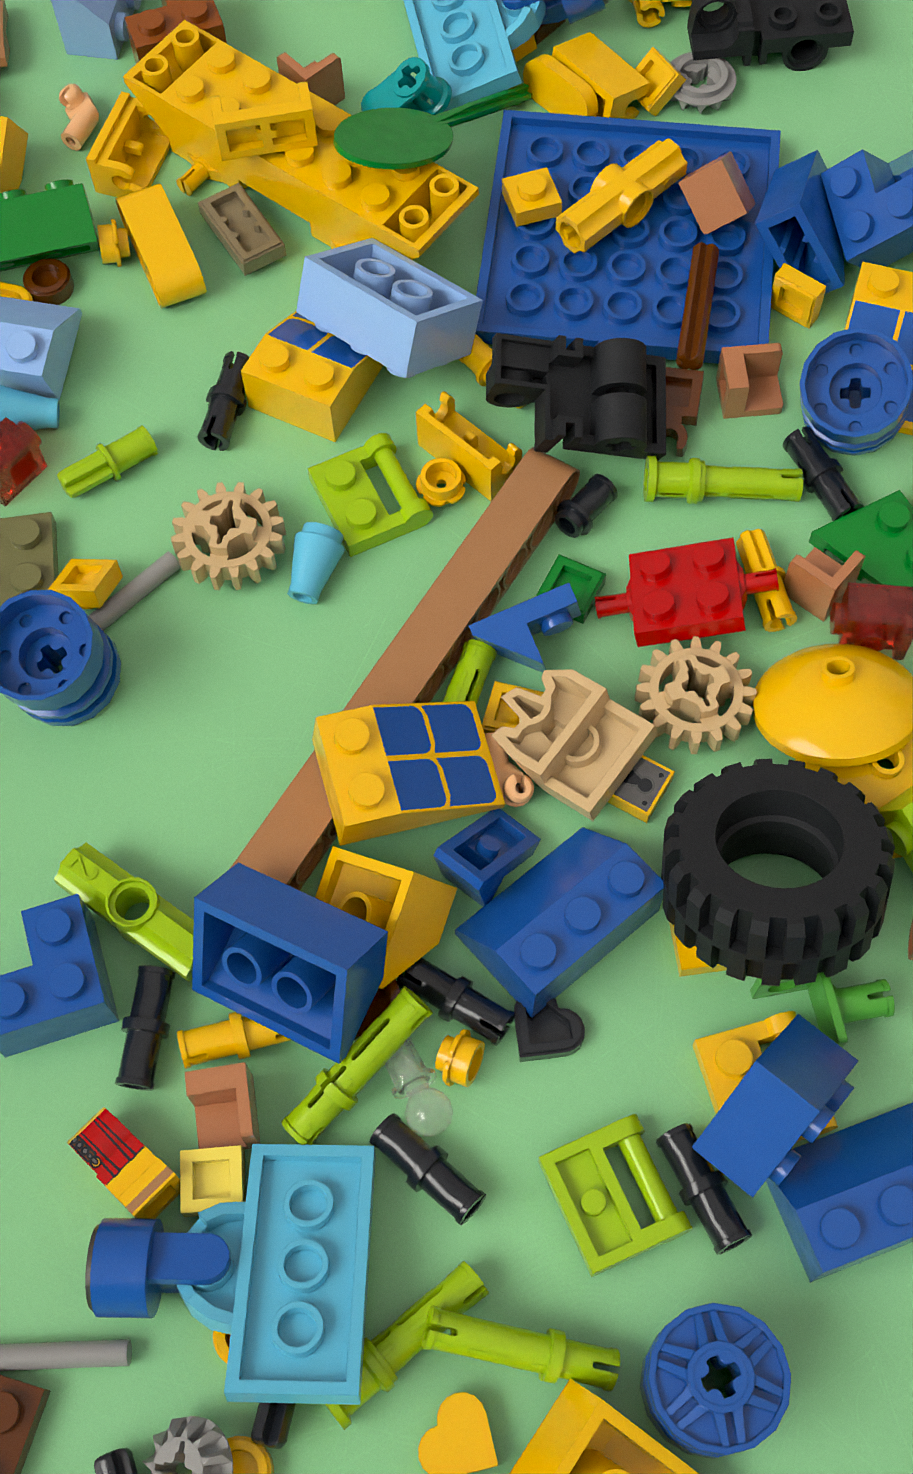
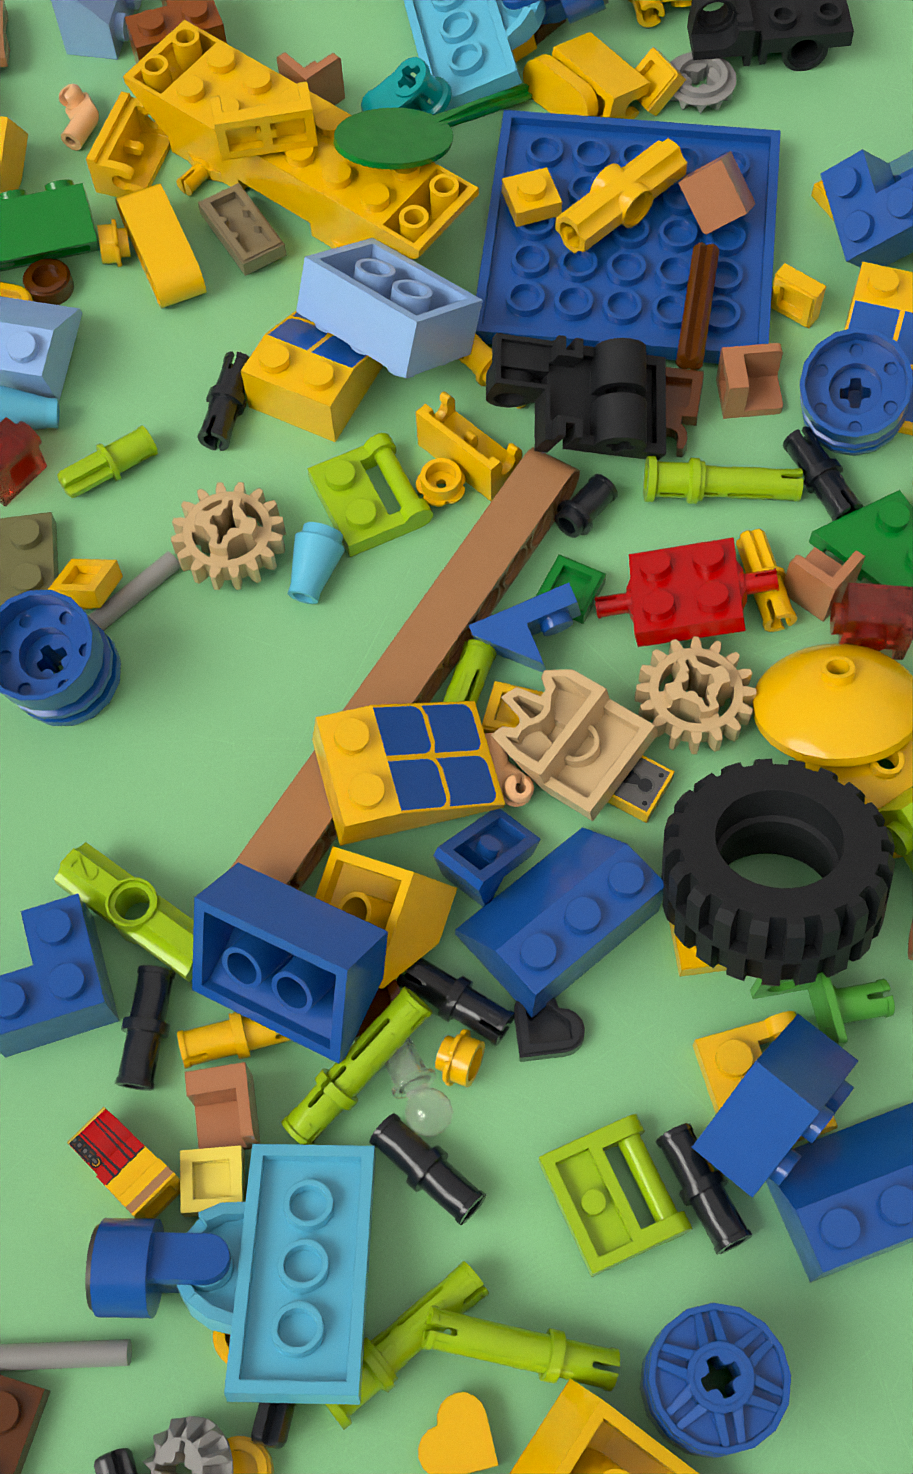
blue slope [755,150,845,294] -> none

